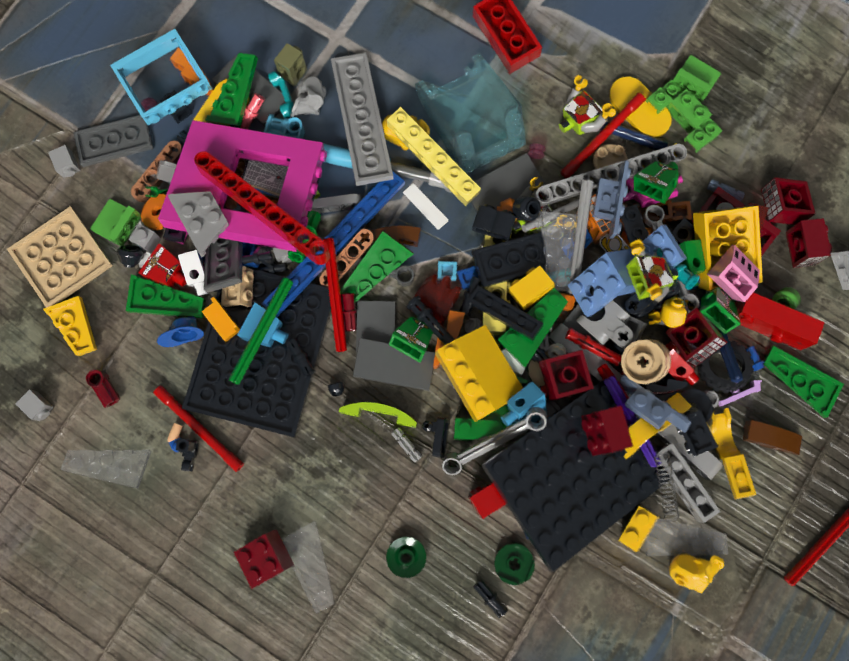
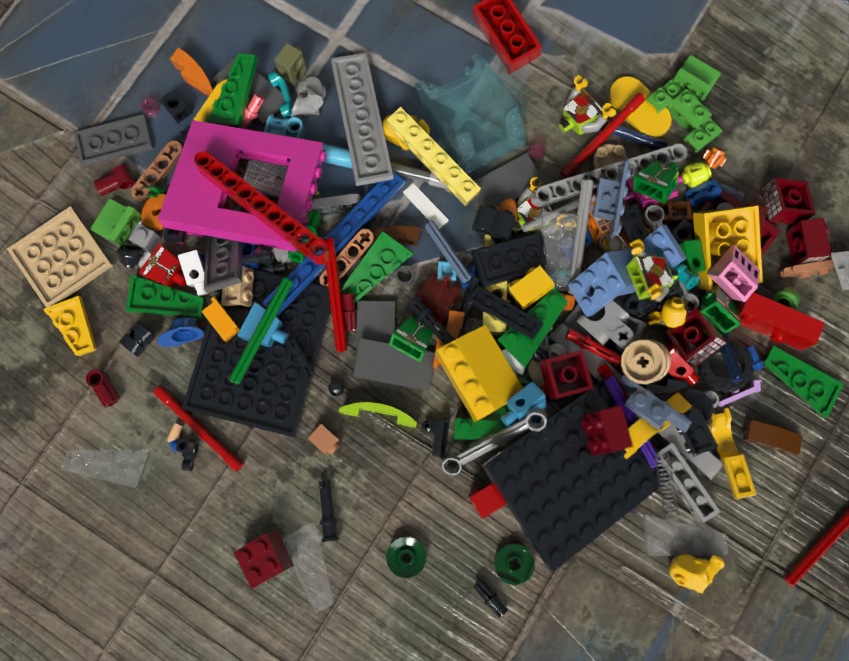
light grey brick [15,389,54,421] -> none
light grey brick [48,145,81,178] -> none
medium azure window [110,29,212,126] -> none
light grey panel [156,160,177,183] -> none
light grey wing [168,191,229,257] -> none
light grey axle [392,427,422,462] -> none
black head [512,196,541,221] -> none
yellow brick [618,506,659,552] -> none
none -> dark red piece [94,165,135,196]
none -> black wheel [119,321,157,357]
none -> nougat brick [308,424,340,455]
none -> black pin [318,480,339,542]
none -> sand blue axle [425,221,471,283]
none -> neon yellow head [681,161,711,188]
none -> blue beam [685,180,722,206]
none -> orange gear [703,146,727,169]
none -> nougat hinge [779,260,835,279]

